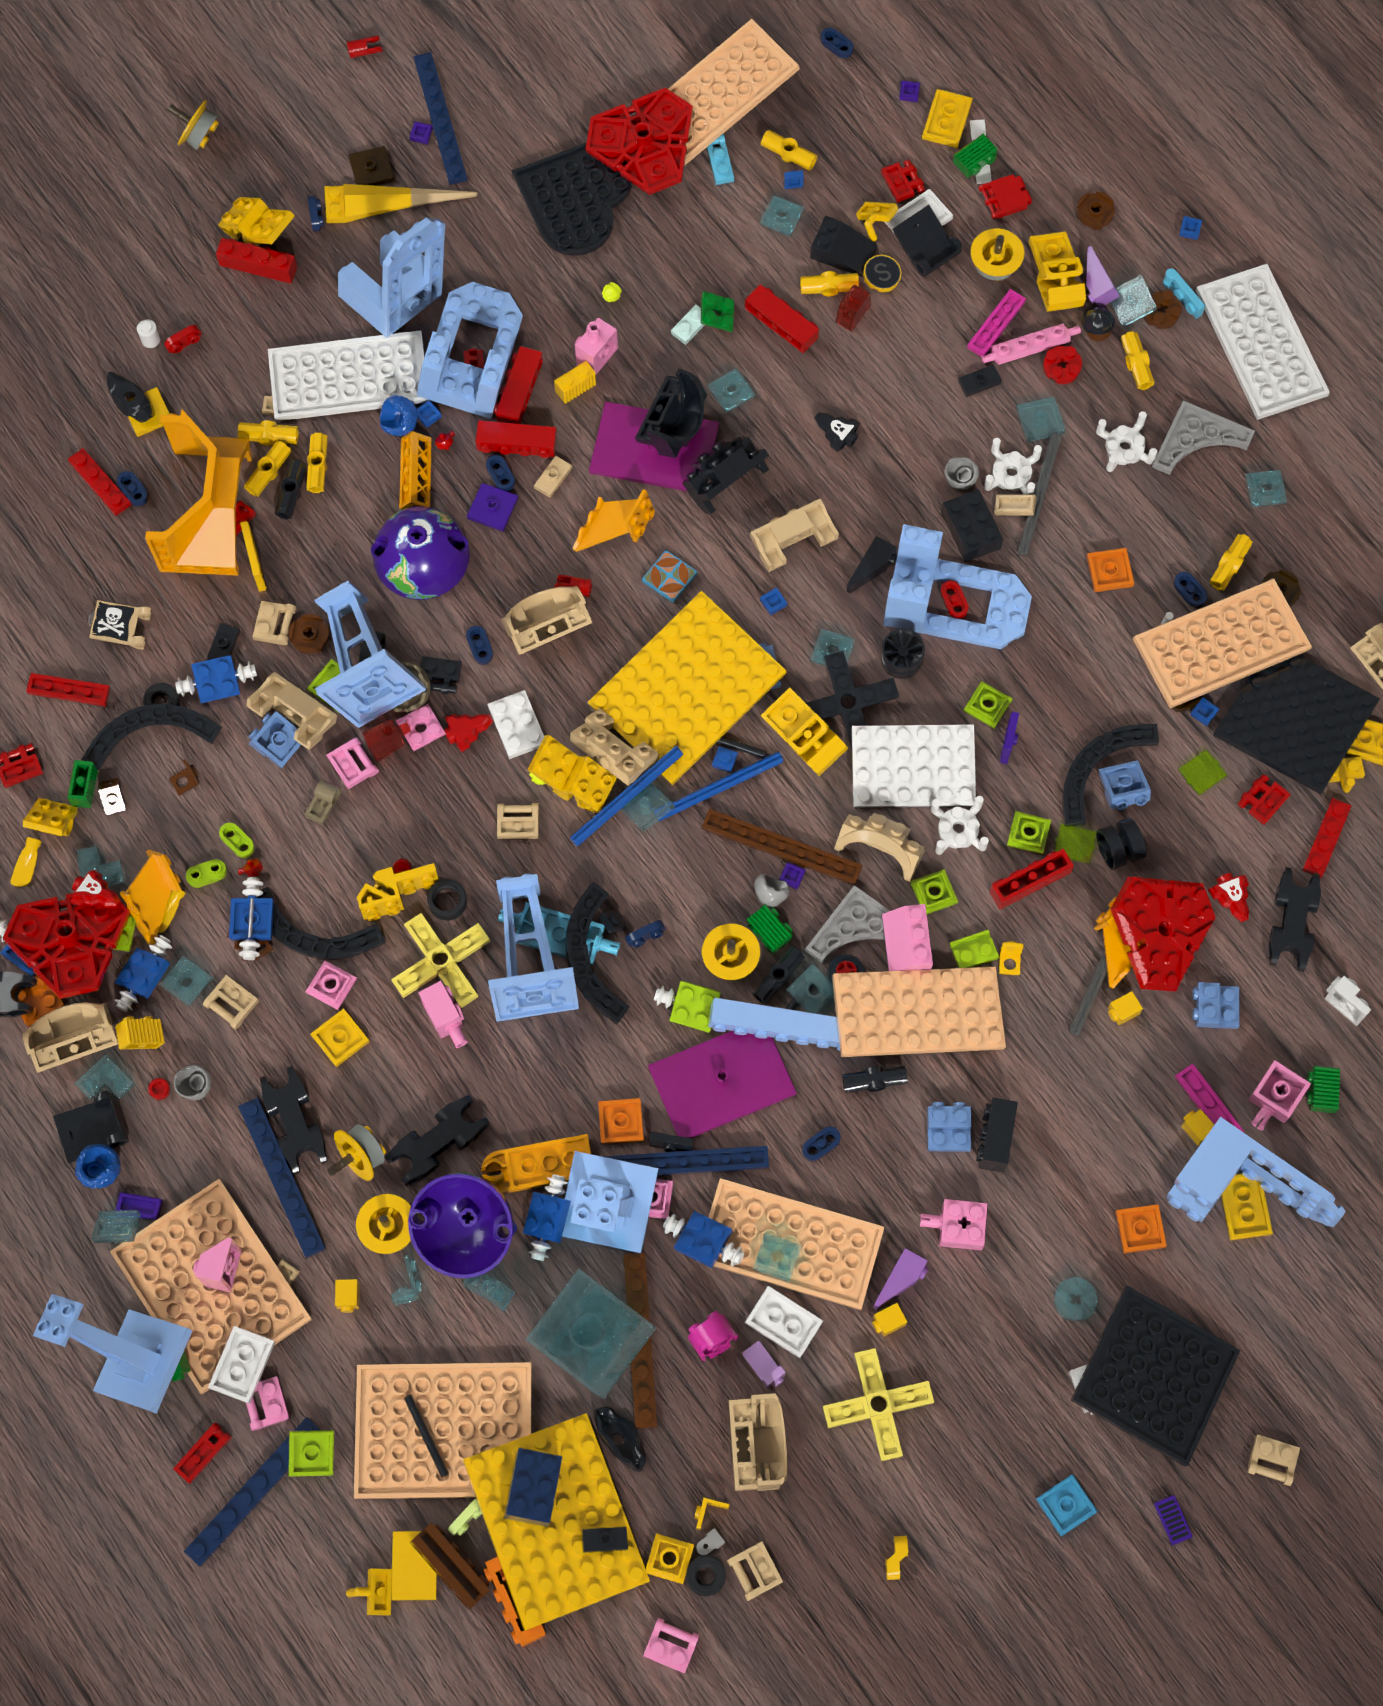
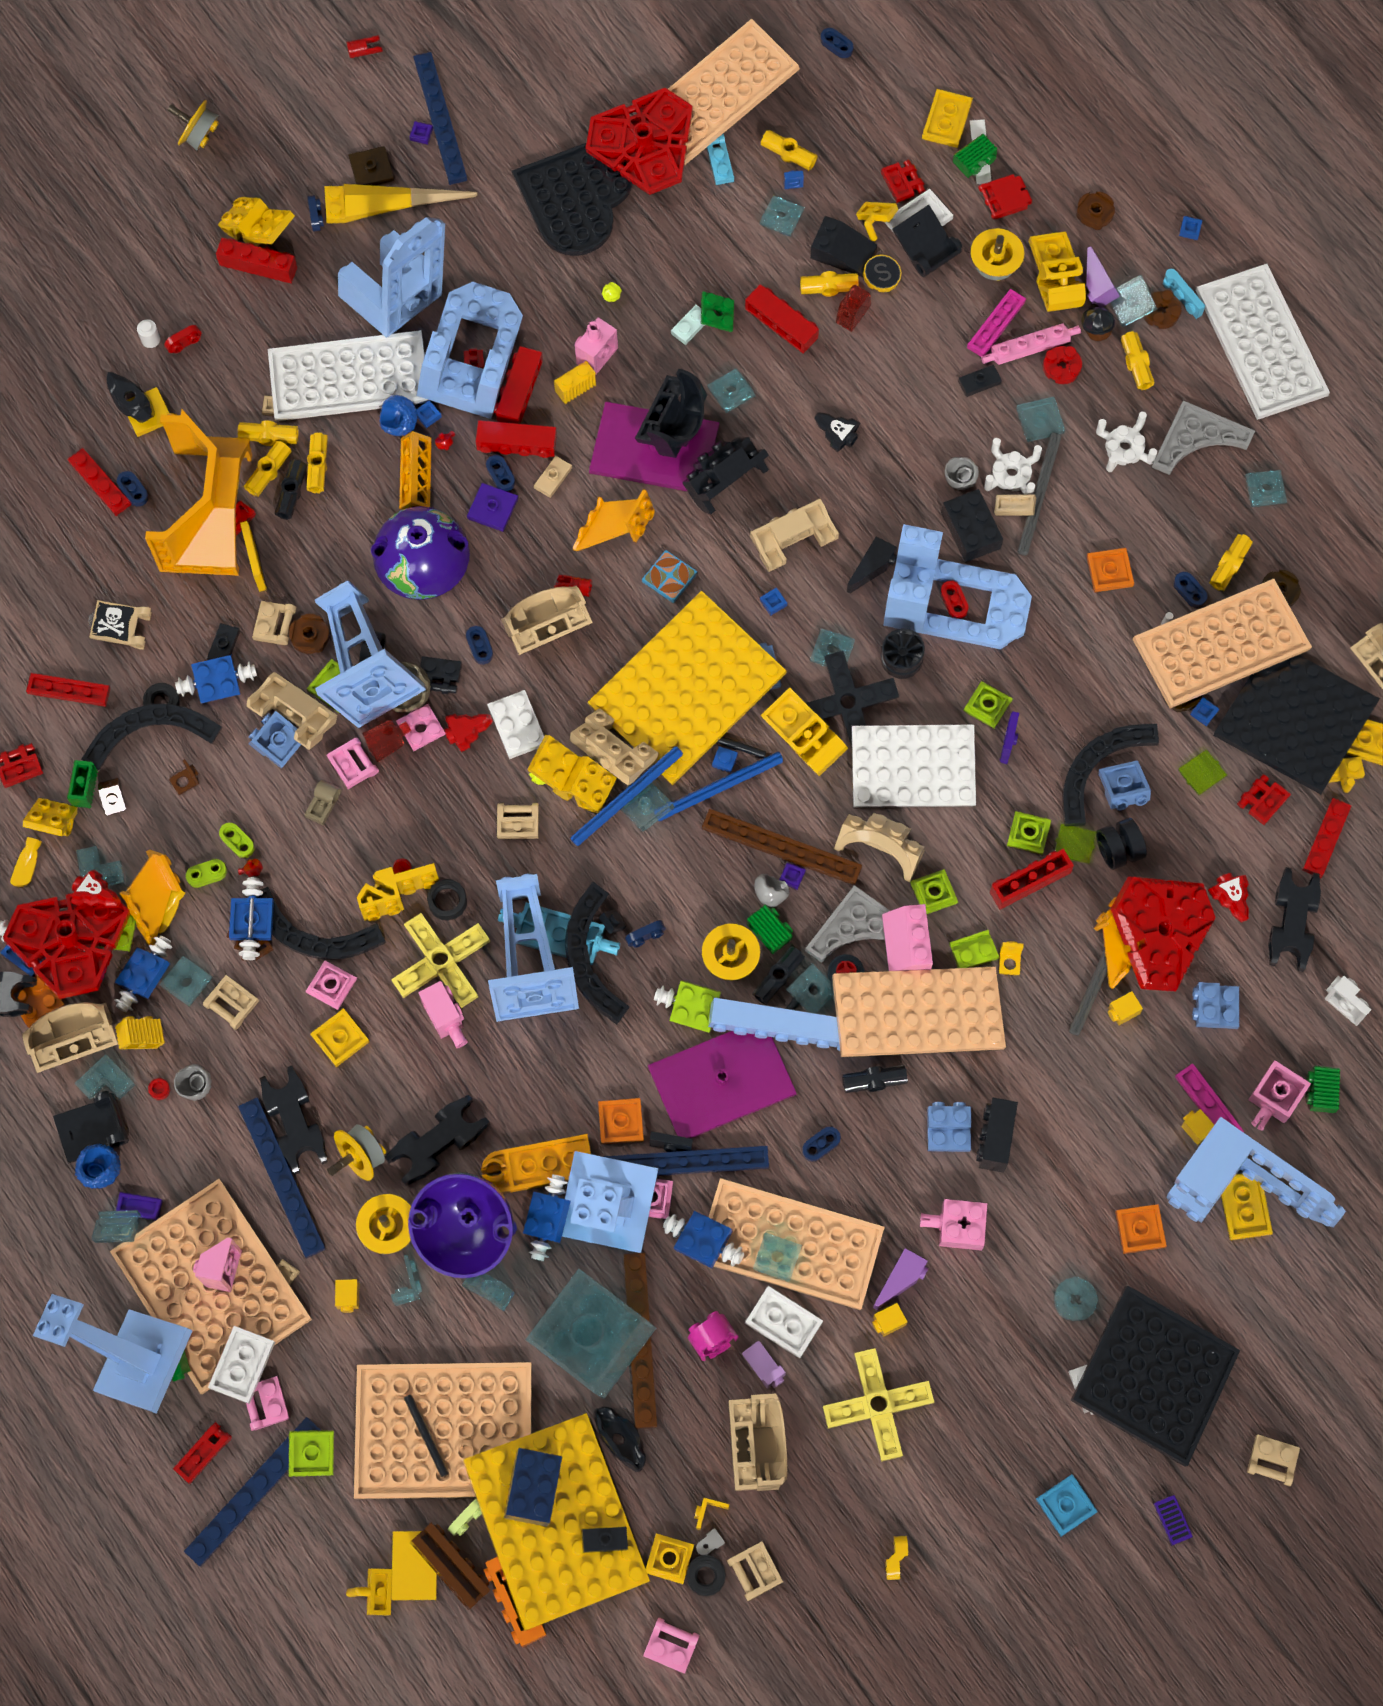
dark purple tile [899,81,920,102] -> none
white plate [931,796,989,855] -> none

